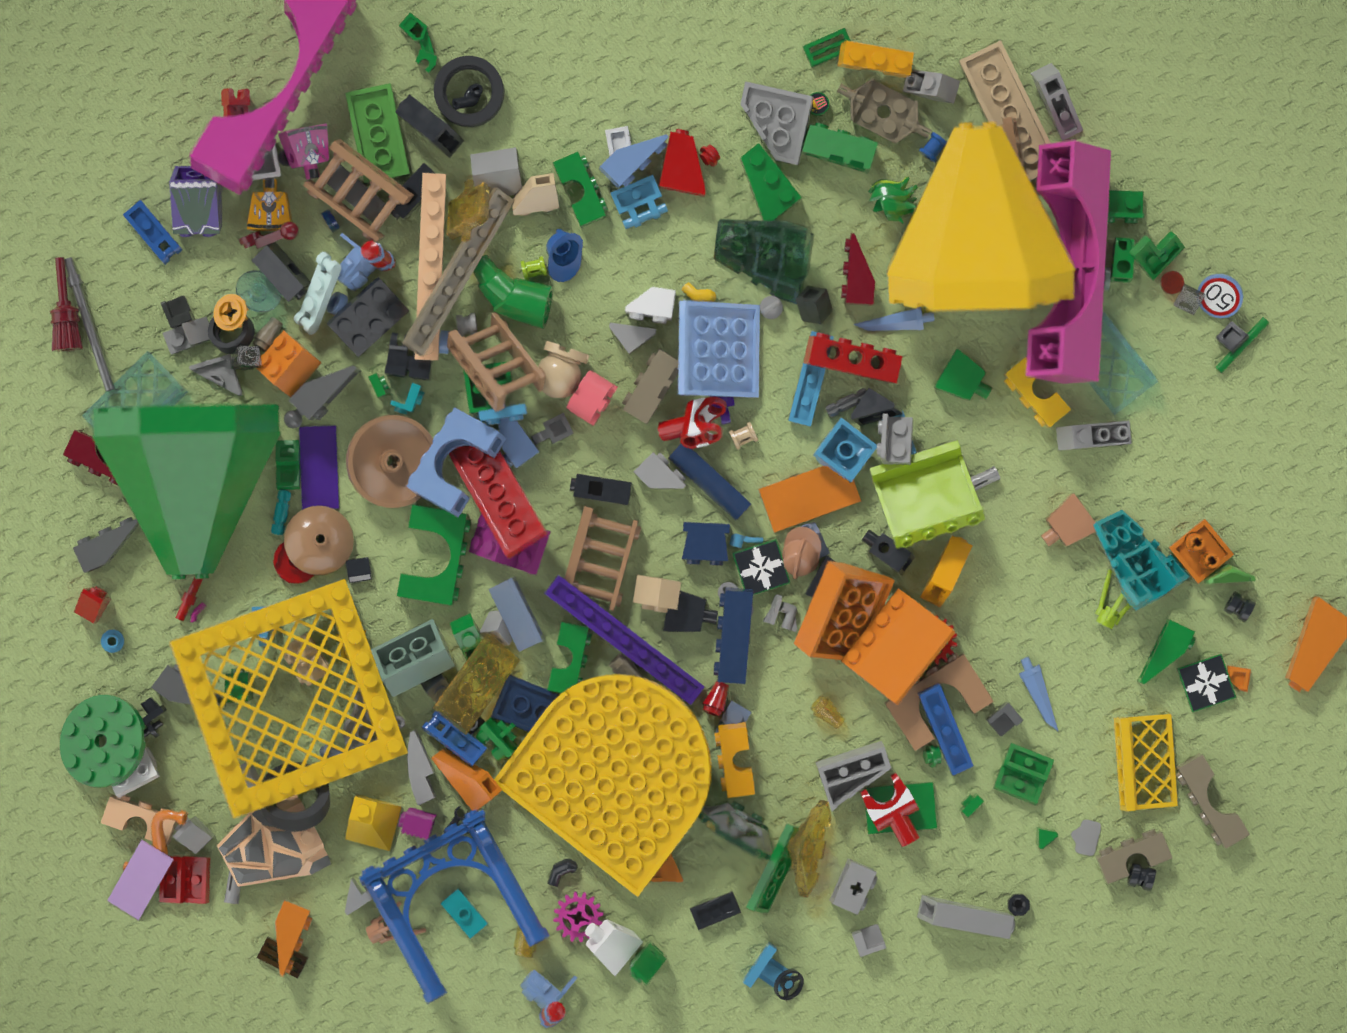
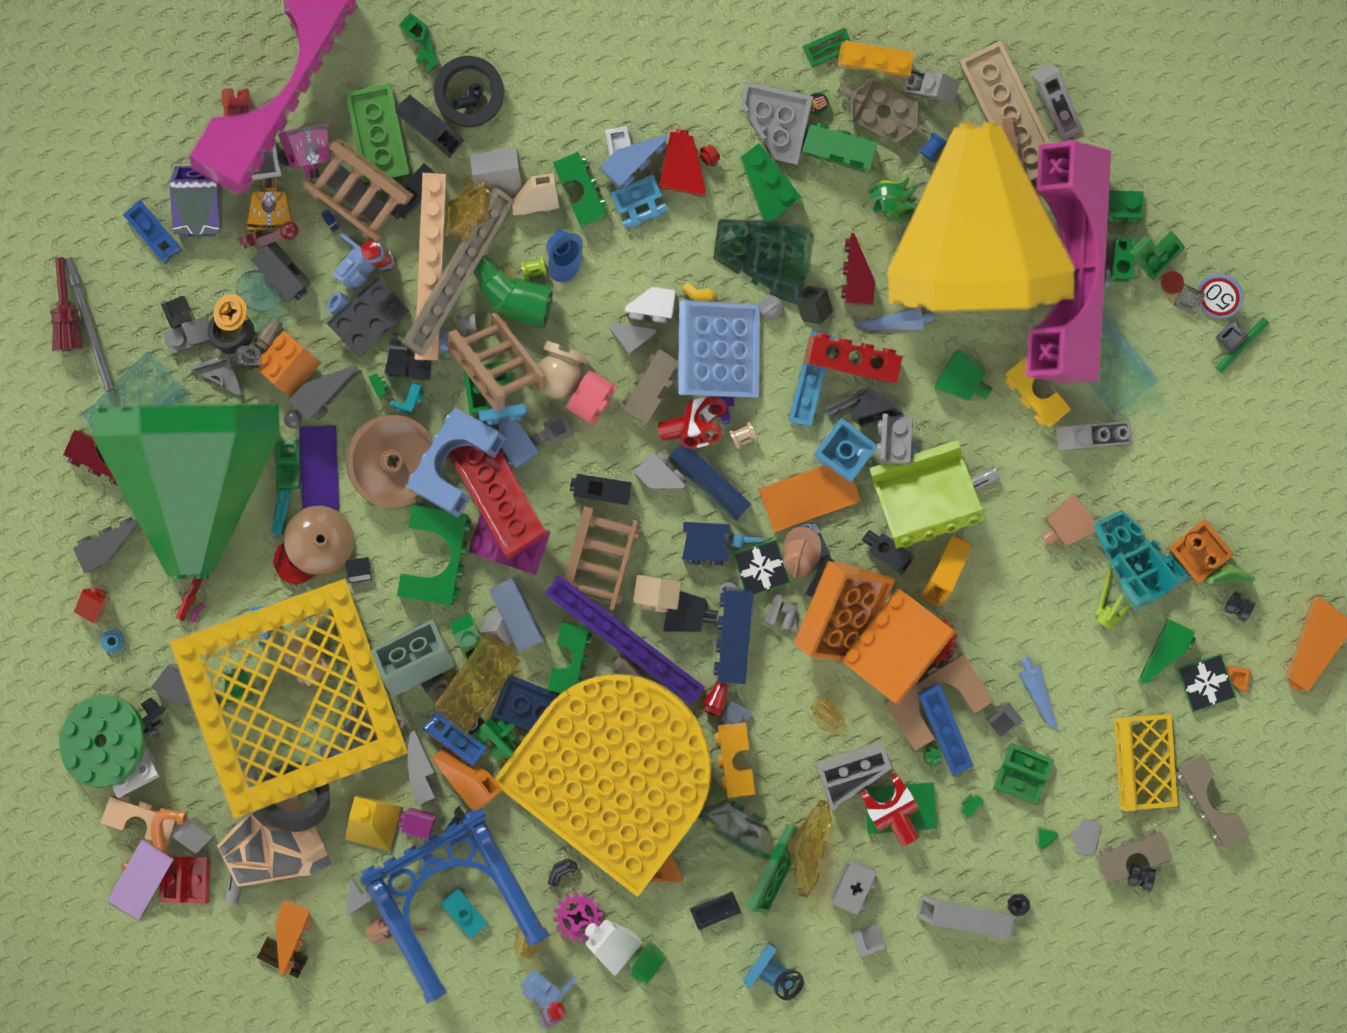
light aqua plate [294,252,342,335] -> none

